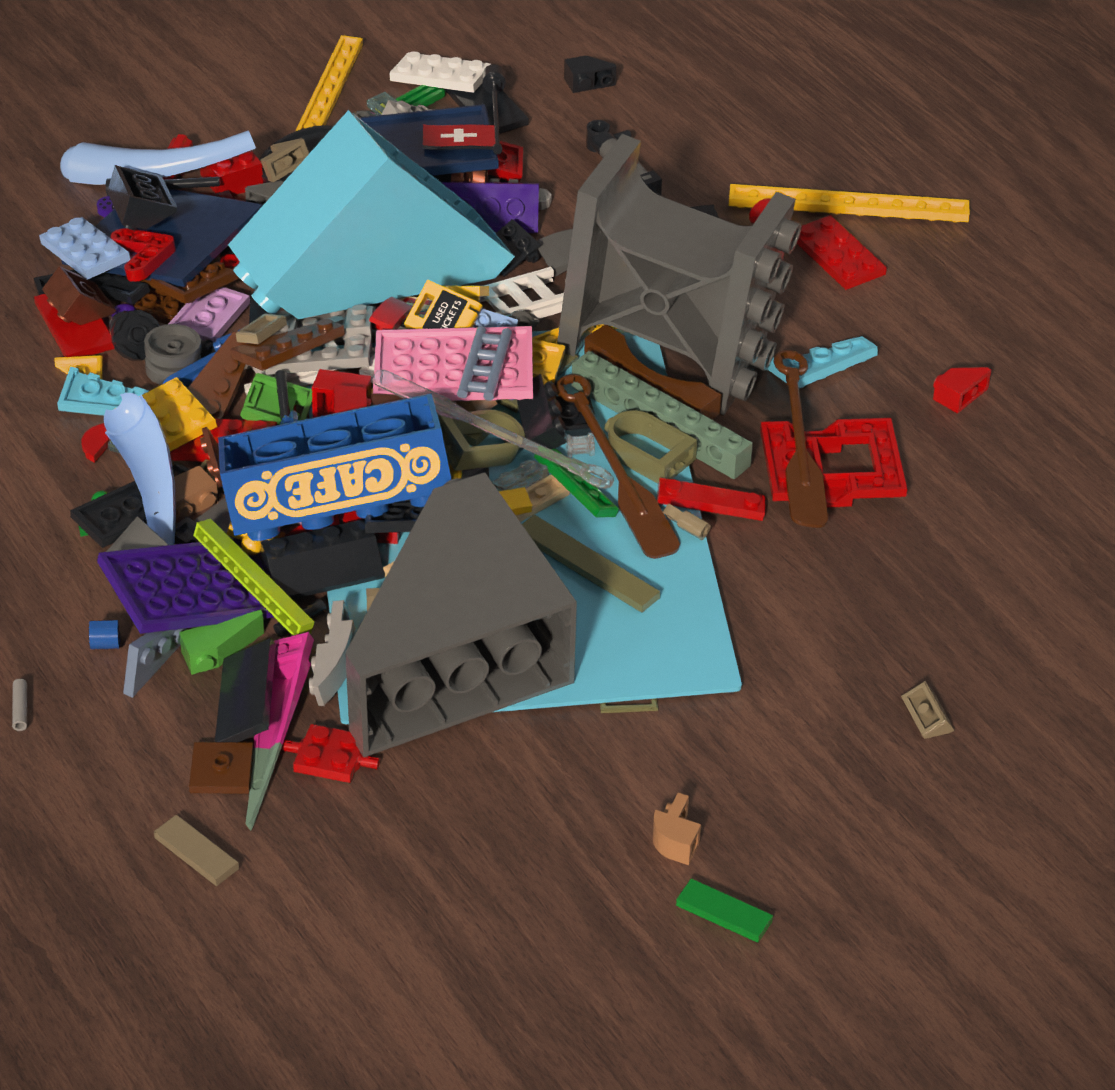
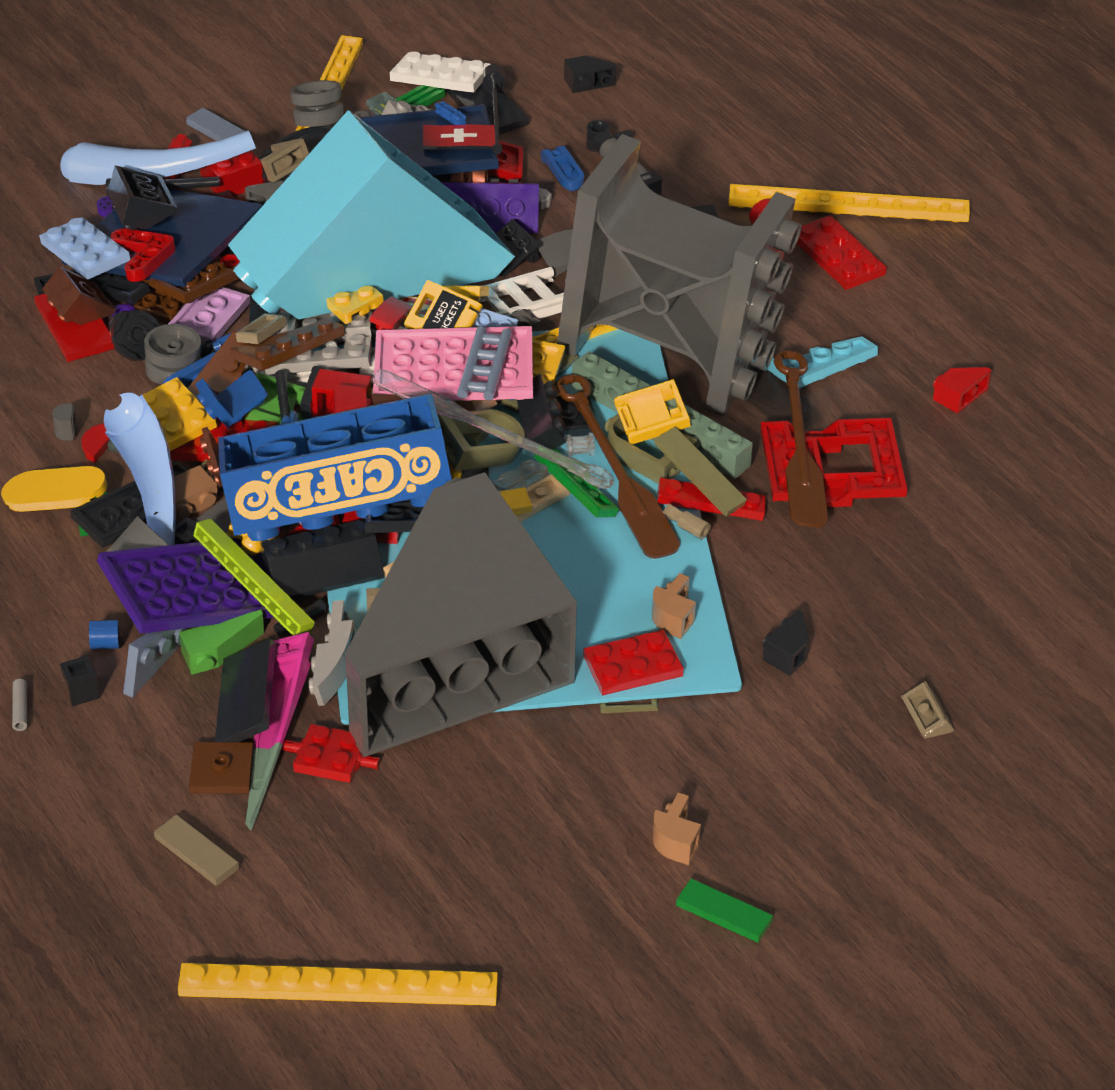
yellow tile [55,355,103,380] -> none
medium azure wing [57,366,149,416] -> none
olive tile [522,515,660,613] -> none
reddish brown arch [584,325,721,420] -> none
none -> yellow tile [1,466,107,512]
none -> dark grey brick [52,403,77,441]
none -> black panel [60,655,100,706]
none -> yellow plate [178,963,497,1006]
none -> sand blue tile [186,108,252,141]
none -> blue bracket [195,370,268,428]
none -> dark grey wheel [290,80,345,127]
none -> black tile [300,366,323,420]
none -> yellow wing [326,286,384,324]
none -> blue axle [435,101,467,125]
none -> blue plate [540,145,584,191]
none -> red plate [583,629,684,696]
none -> yellow container [614,379,691,444]
none -> medium nougat brick [652,573,696,639]
none -> olive tile [654,427,747,517]
none -> black slope [762,610,809,676]

